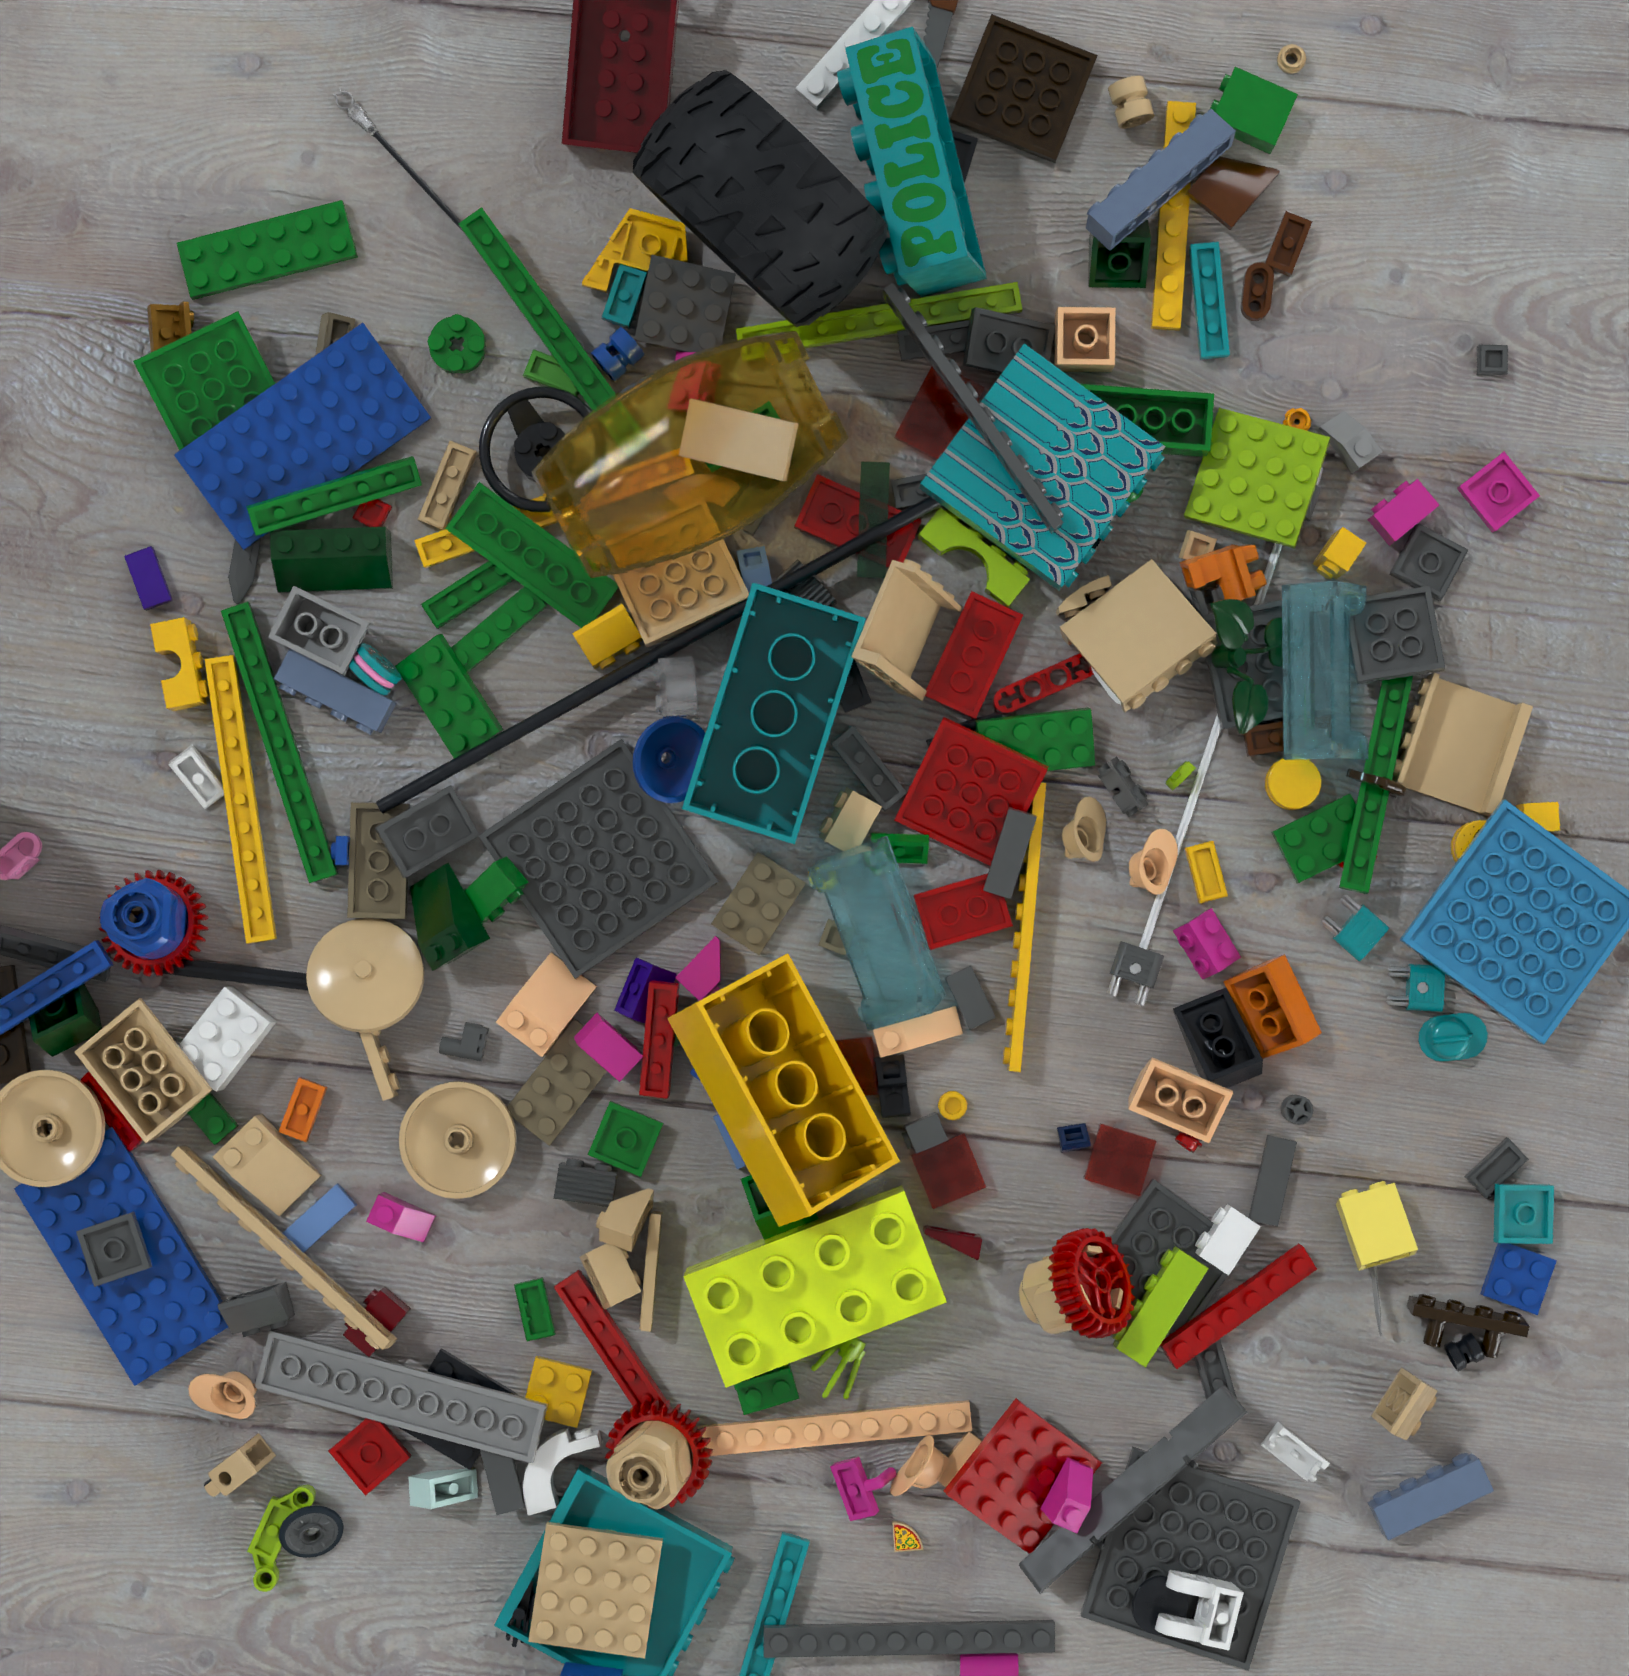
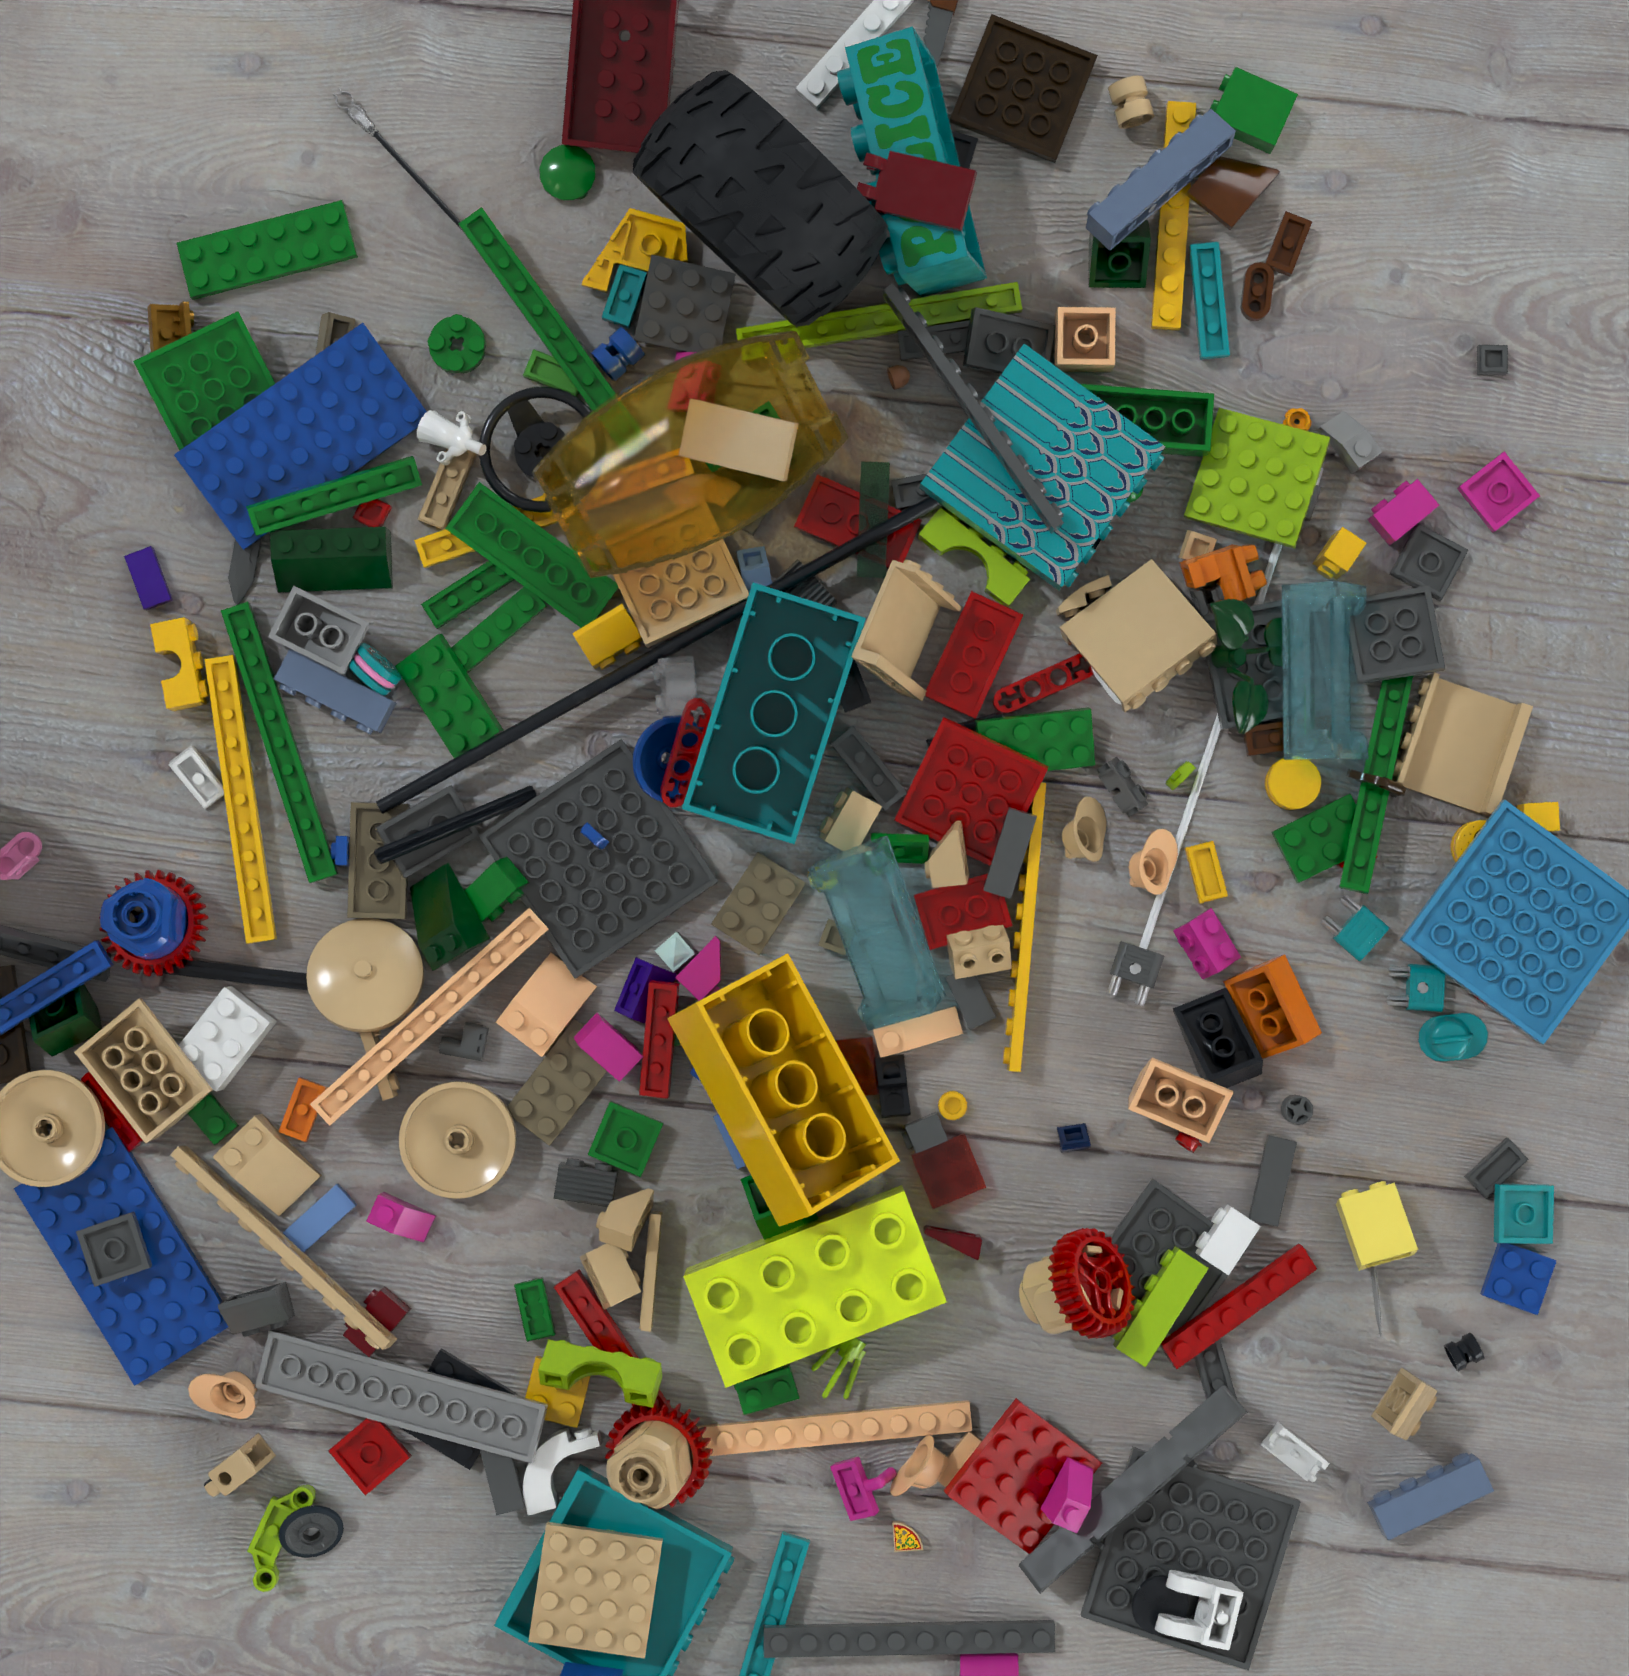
light aqua slope [408,1468,478,1509] -> none
black piece [506,1580,535,1647] -> none
clear red plate [894,366,985,461] -> none
clear red plate [1083,1123,1156,1196] -> none
tan plate [1277,44,1306,74] -> none
dark brown plate [1407,1294,1530,1358] -> none
none -> light nougat plate [310,908,549,1126]
none -> black axle [374,786,537,864]
none -> white piece [416,410,486,465]
none -> lime arch [538,1339,662,1408]
none -> green dish [539,145,596,200]
none -> blue tile [580,822,609,850]
none -> light aqua tile [655,932,696,972]
none -> red beam [660,698,711,808]
none -> dark red tile [857,151,977,232]
none -> nougat hinge [887,365,910,390]
none -> tan slope [925,821,970,888]
none -> tan brick [947,925,1012,979]

